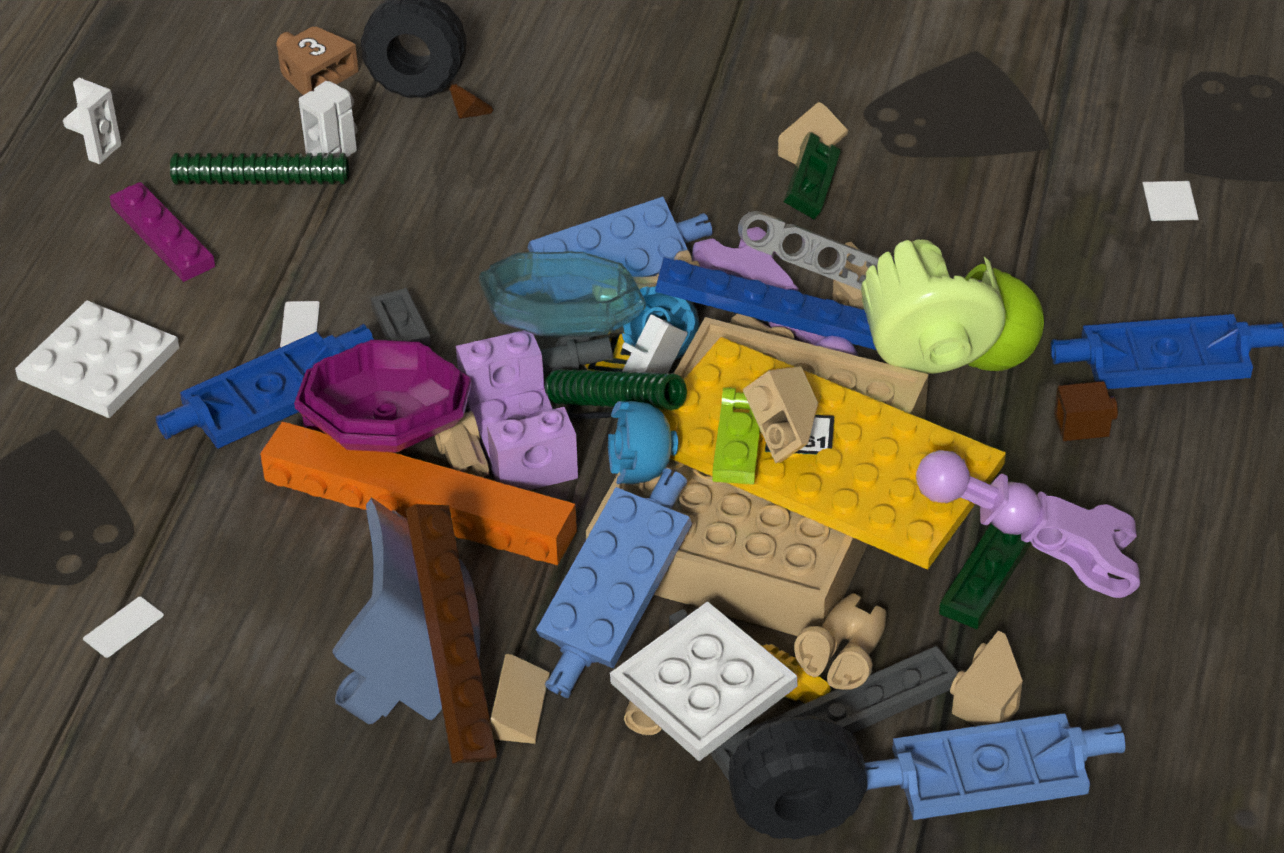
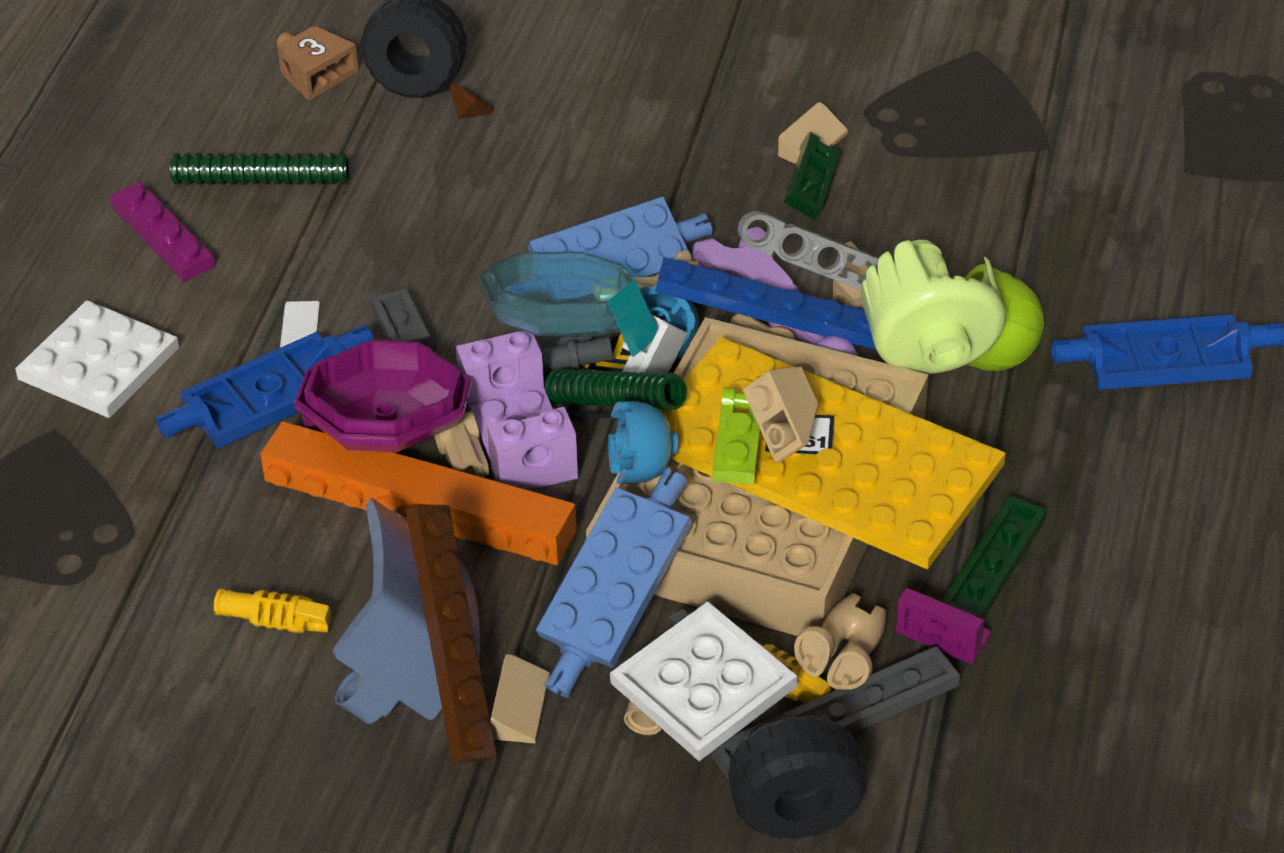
white panel [63,78,121,164] -> none
white sticker [83,597,164,658] -> none
white brick [298,81,357,157] -> none
medium blue plate [865,713,1125,820] -> none
lavender piece [916,450,1140,598] -> none
tan slope [950,631,1023,726] -> none
reddish brown brick [1054,381,1118,441] -> none
white sticker [1142,181,1199,221] -> none
none -> yellow hinge [214,588,332,633]
none -> teal sticker [607,279,658,357]
none -> magenta bracket [896,588,991,665]

